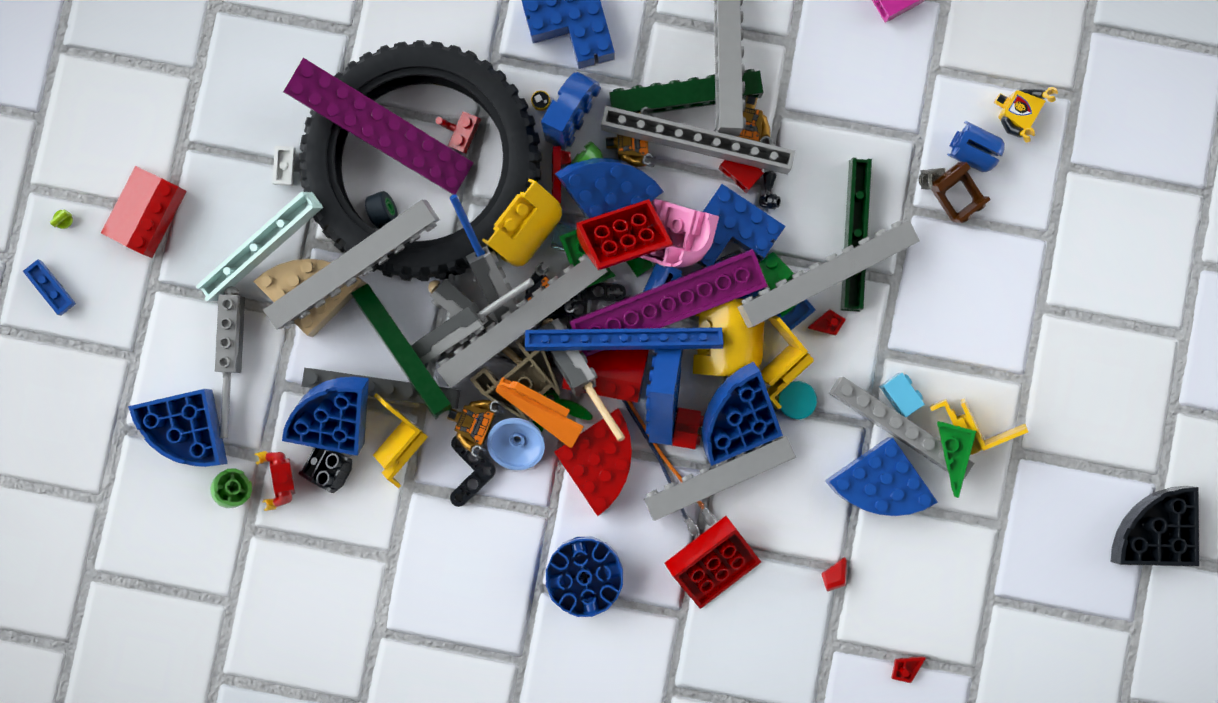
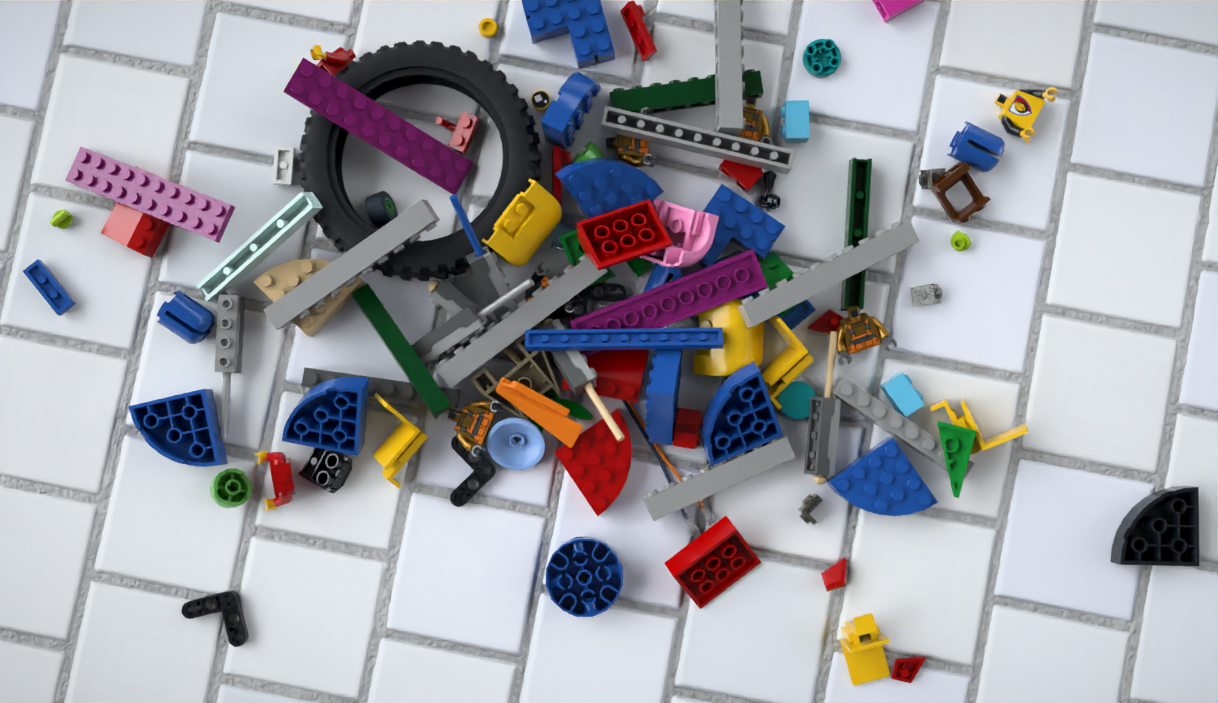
none -> plate [65,147,235,243]
none -> blue cylinder [157,290,215,344]
none -> black beam [182,590,249,647]
none -> red torso [297,45,356,76]
none -> yellow tile [479,18,498,39]
none -> red hinge [620,1,657,62]
none -> medium azure brick [780,100,810,143]
none -> clear smoke bracket [798,494,823,525]
none -> teal tile [802,39,841,78]
none -> piece [804,331,841,485]
none -> torso [836,306,897,366]
none -> yellow piece [840,613,890,686]
none -> clear smoke bracket [910,284,943,306]
none -> lime plate [950,230,972,251]

